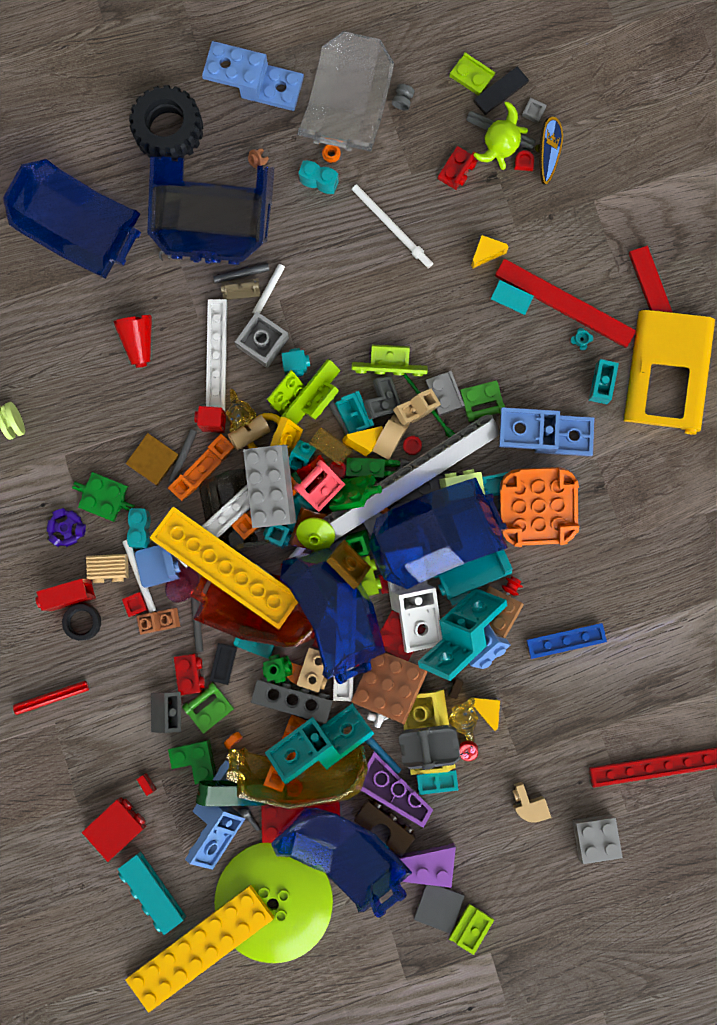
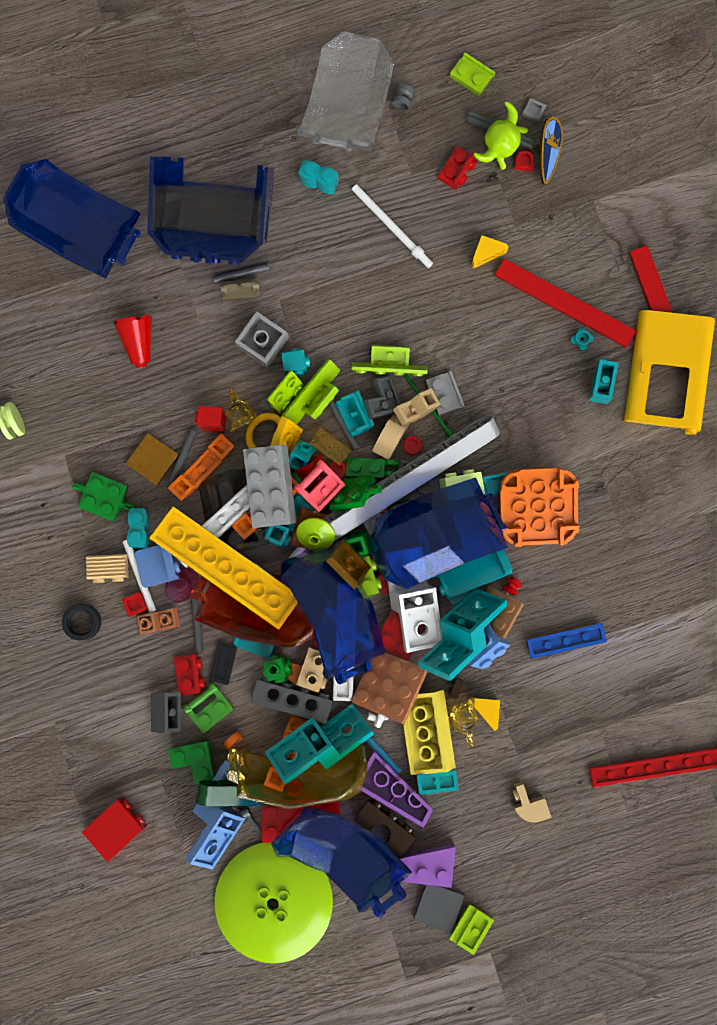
red axle [13,681,89,715] -> none
red brick [35,578,96,611] -> none
dark purple piece [46,508,86,547] -> none
teal brick [118,851,186,935] -> none
yellow plate [125,885,275,1013] -> none
black tyre [129,85,204,163] -> none
red tile [136,773,157,796] -> none
medium blue bracket [202,41,304,111] -> none
white plate [206,299,227,412] -> none
tan pin [228,415,270,451] -> none
nougat plate [248,149,269,169] -> none
white bar [252,264,285,314] -> none
orange plate [322,144,341,163] -> none
yellow slope [342,426,383,456] -> none
dark grey shield [399,725,461,770] -> none
tile [459,741,478,761] -> none
bright green plate [460,380,505,422] -> none
black tile [474,66,529,115] -> none
teal hinge [491,280,534,315] -> none
medium blue bracket [499,408,594,456] -> none
light grey brick [572,814,623,864] -> none

